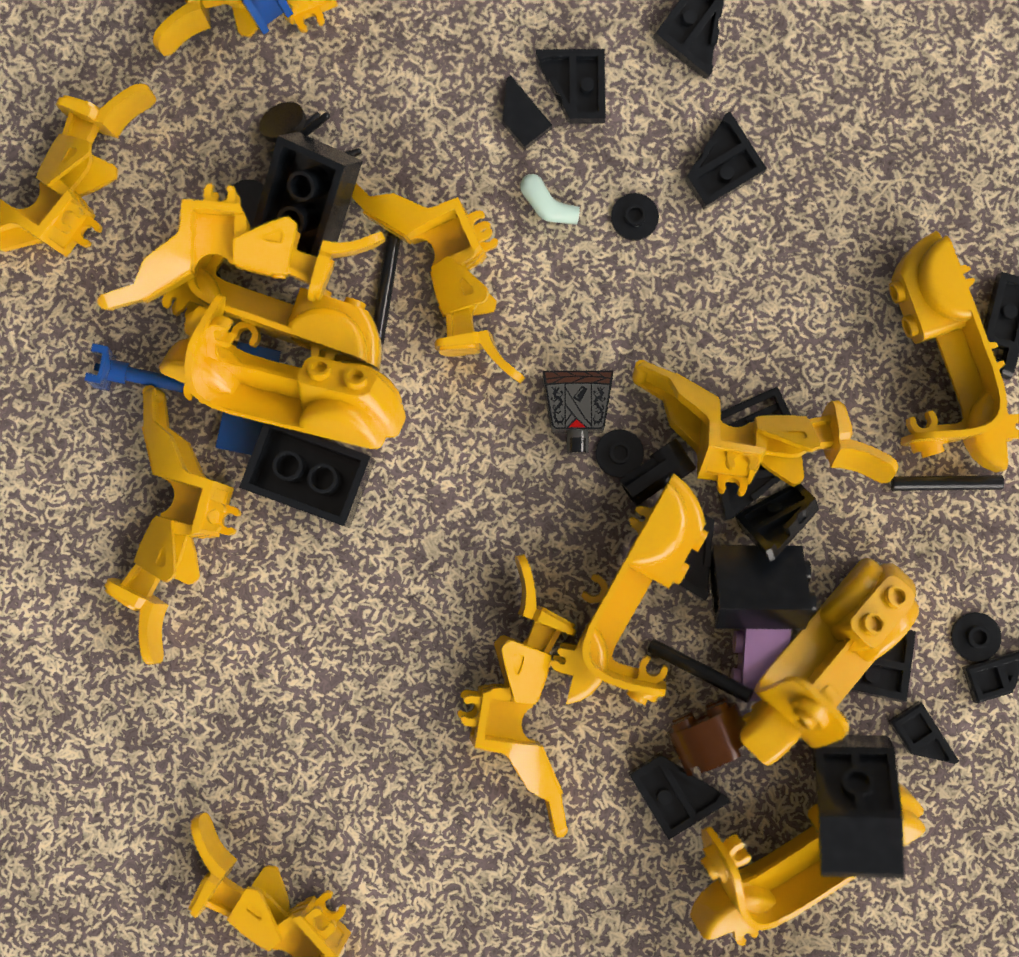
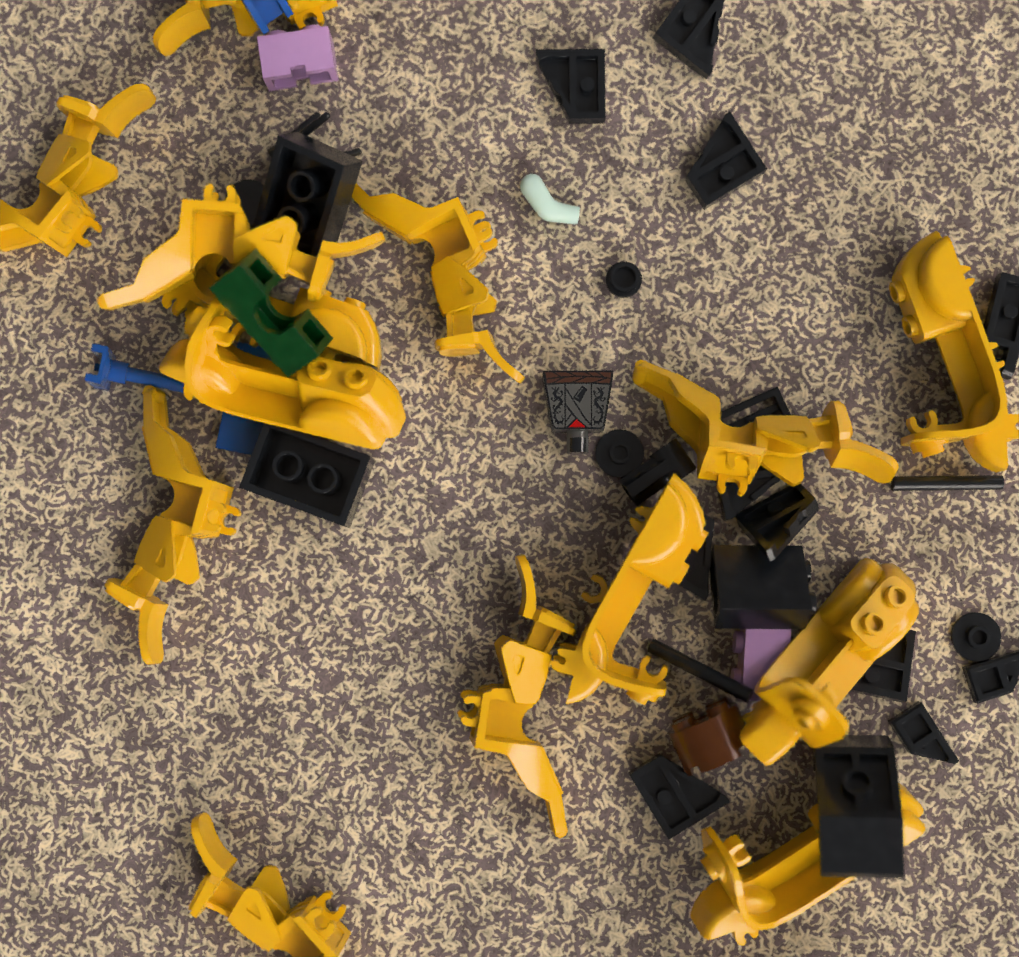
black piece [259,102,306,143] -> none
black bar [373,236,401,345] -> none
black tile [502,75,552,151] -> none
black piece [611,193,659,241] -> none
none -> dark green arch [209,248,333,377]
none -> lavender brick [257,25,339,91]
none -> black plate [606,261,642,298]

